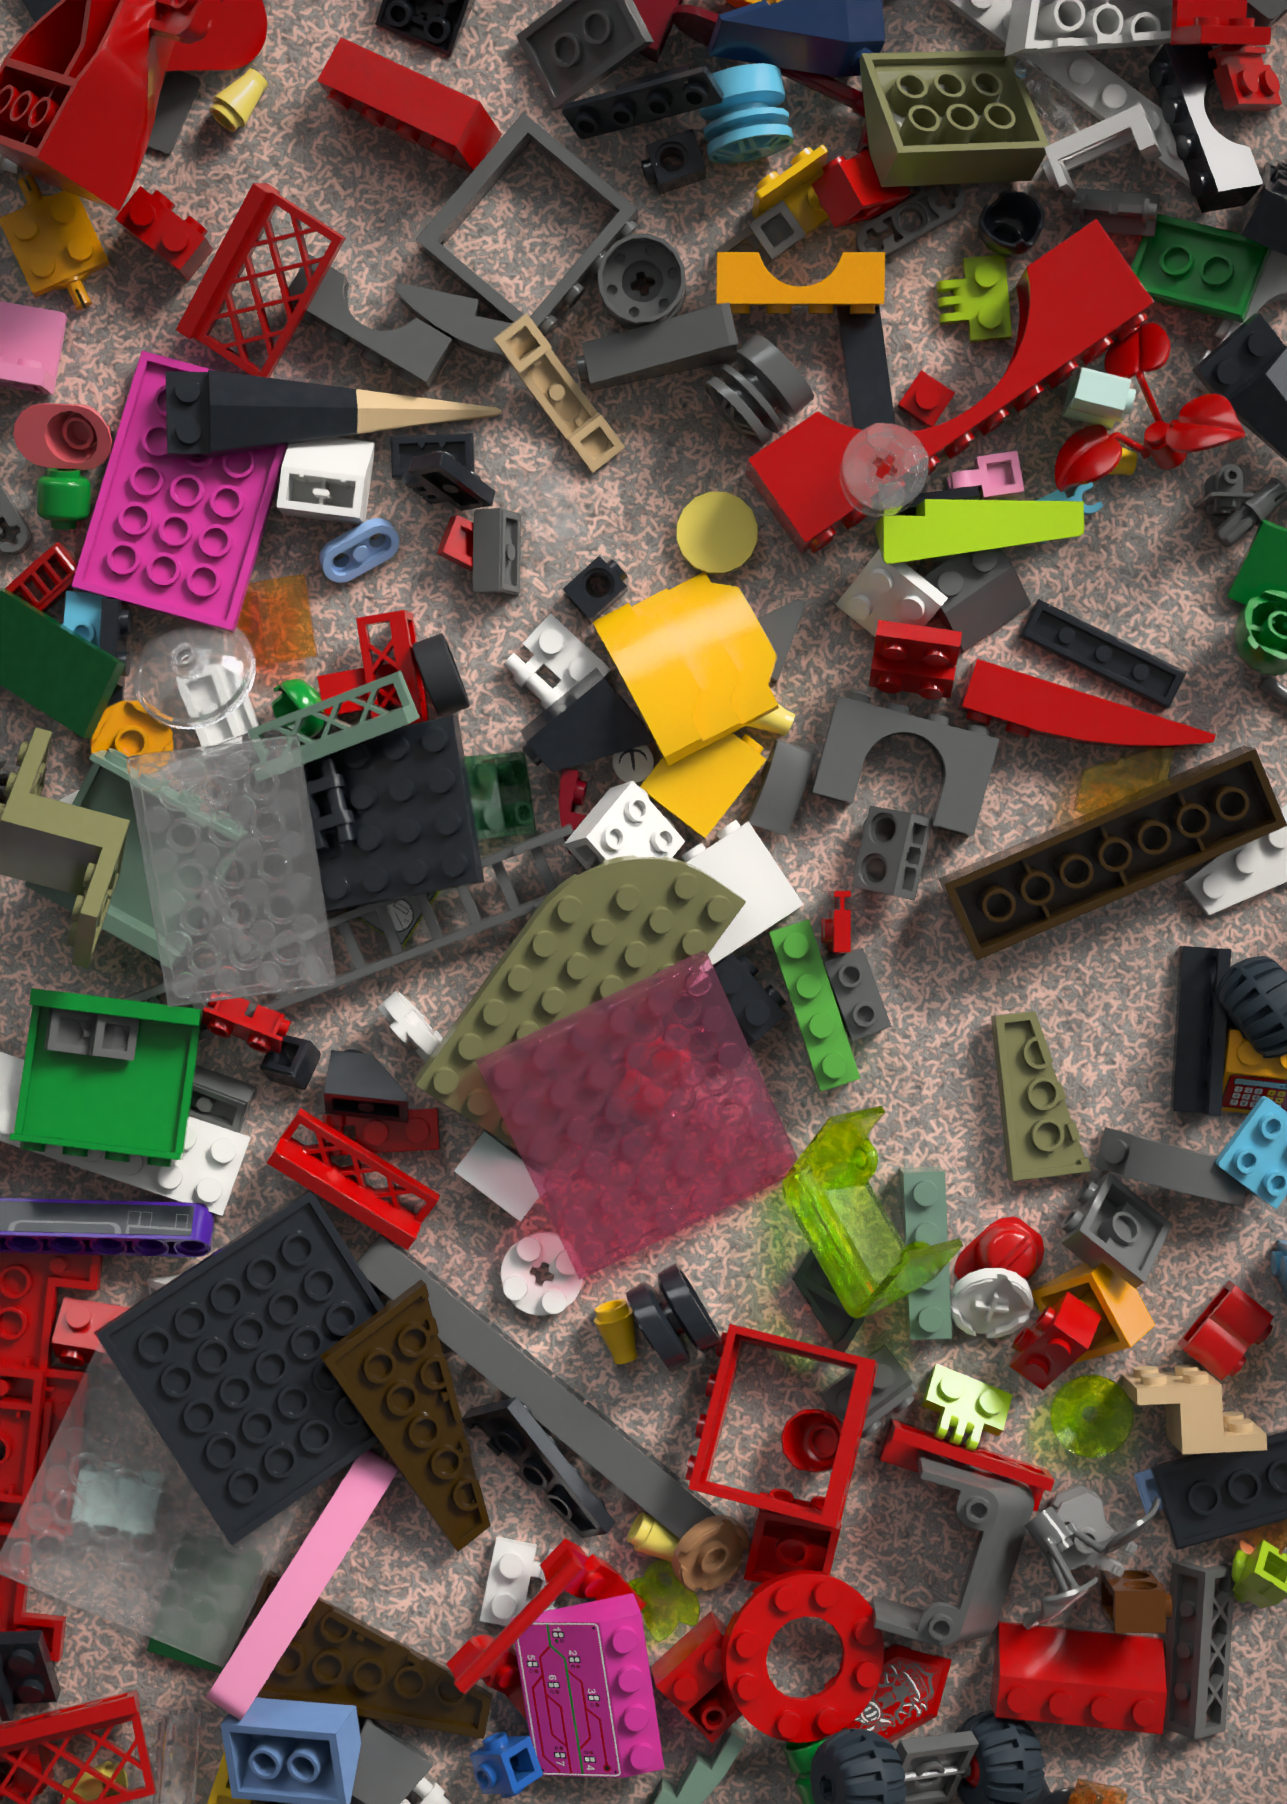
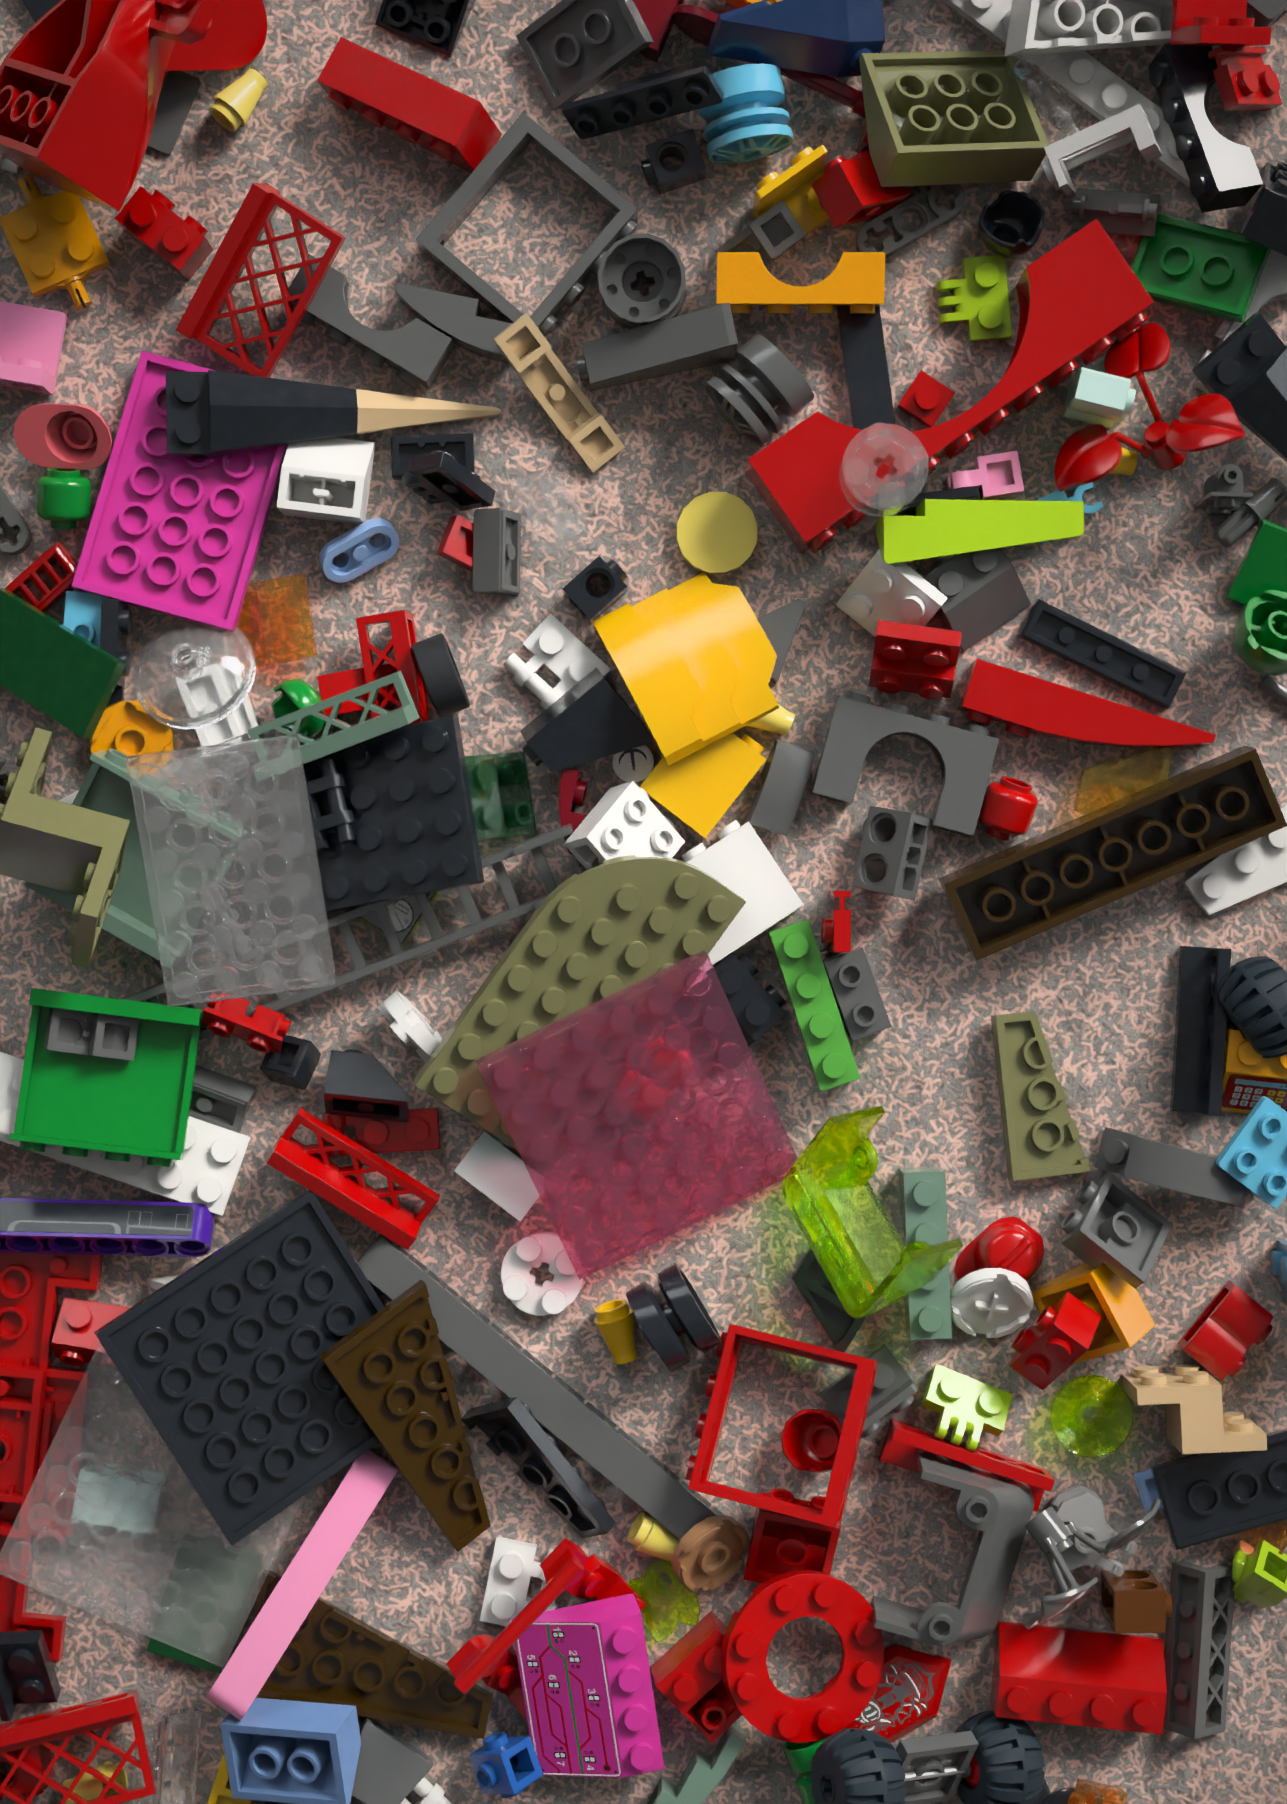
none -> red head [979,776,1038,841]

